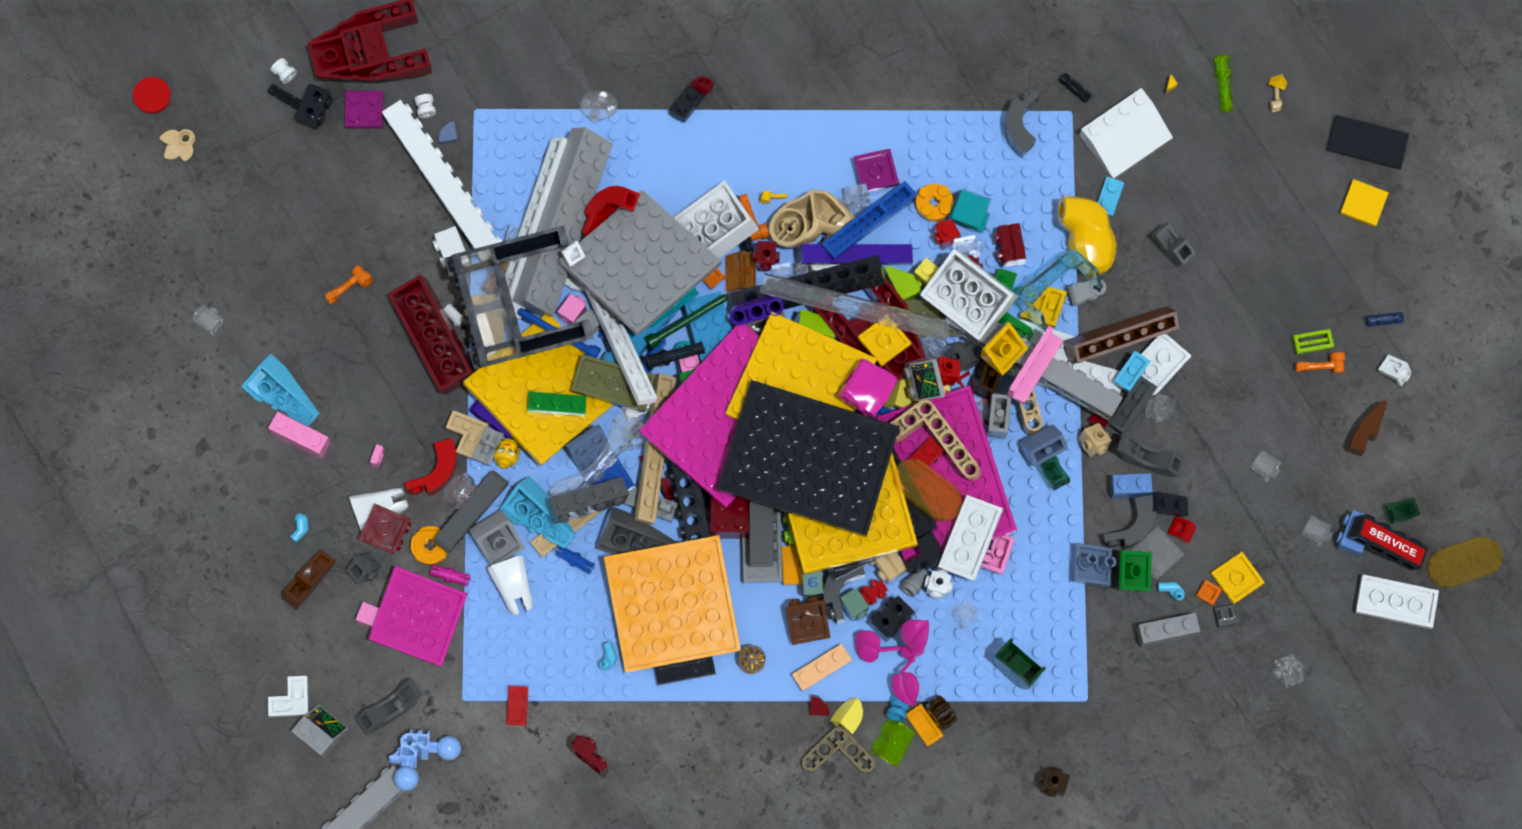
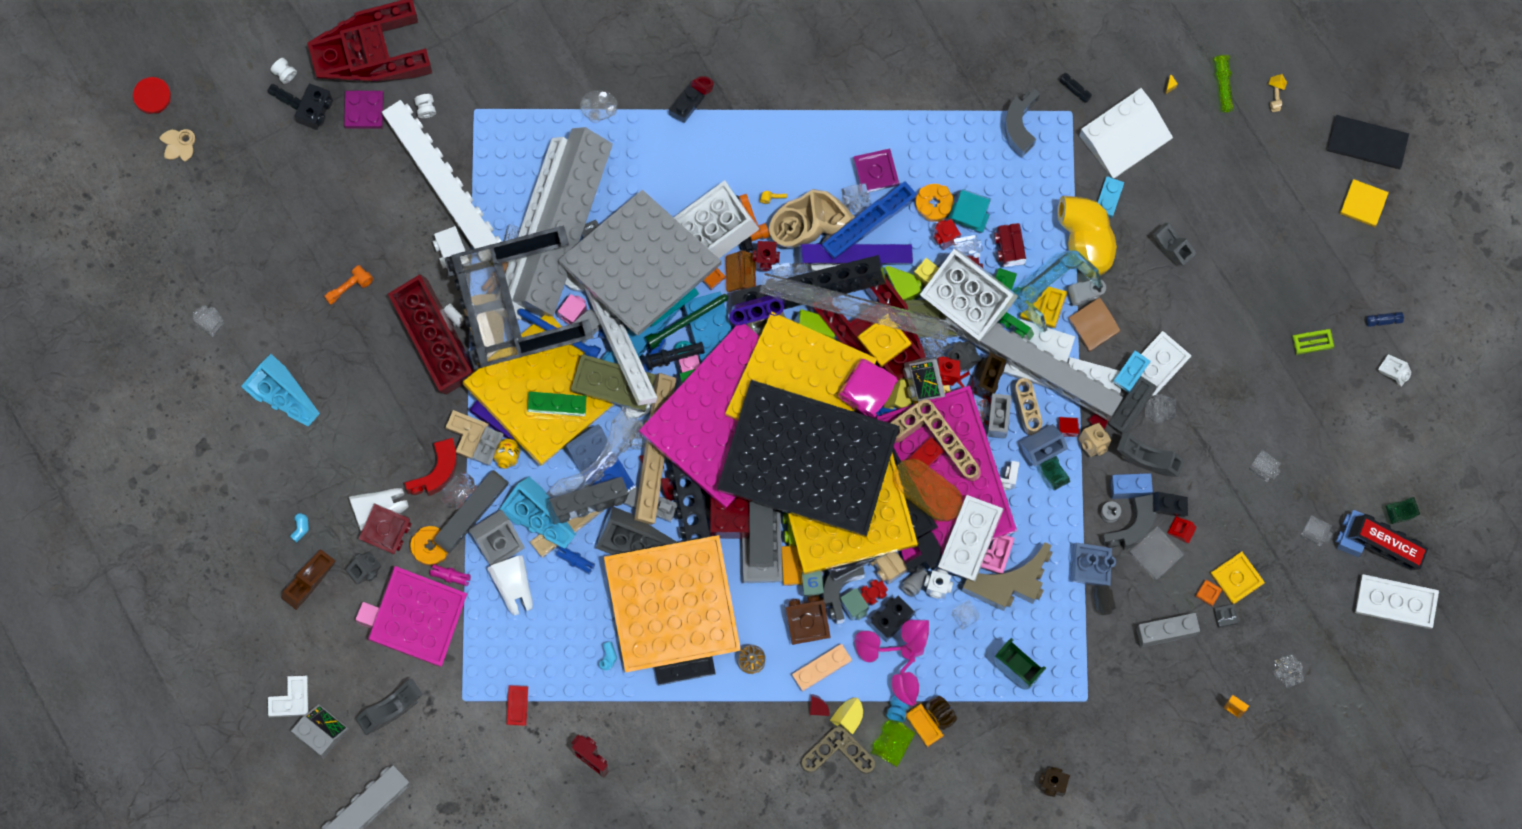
bright pink brick [268,412,331,459] -> none
bright pink tile [370,444,385,469] -> none
light blue piece [389,729,461,791] -> none
sand blue tile [439,121,458,144] -> none
white slope [561,241,586,267] -> none
red arch [582,186,640,235] -> none
yellow slope [980,322,1028,376] -> none
bright pink fence [1007,326,1064,405] -> none
reddish brown brick [1064,306,1180,364] -> none
green slope [1119,550,1152,591] -> none
medium azure arm [1158,582,1185,601] -> none
orange brick [1295,352,1346,374] -> none
reddish brown slope [1346,400,1388,456] -> none
clear yellow tile [1428,537,1503,588] -> none
none -> dark tan arch [962,542,1053,611]
none -> white bracket [1001,461,1019,490]
none -> red slope [1059,417,1079,437]
none -> medium nougat slope [1068,297,1120,352]
none -> clear smoke brick [1093,585,1116,615]
none -> light grey wheel [1101,501,1121,523]
none -> light orange tile [1223,695,1249,718]

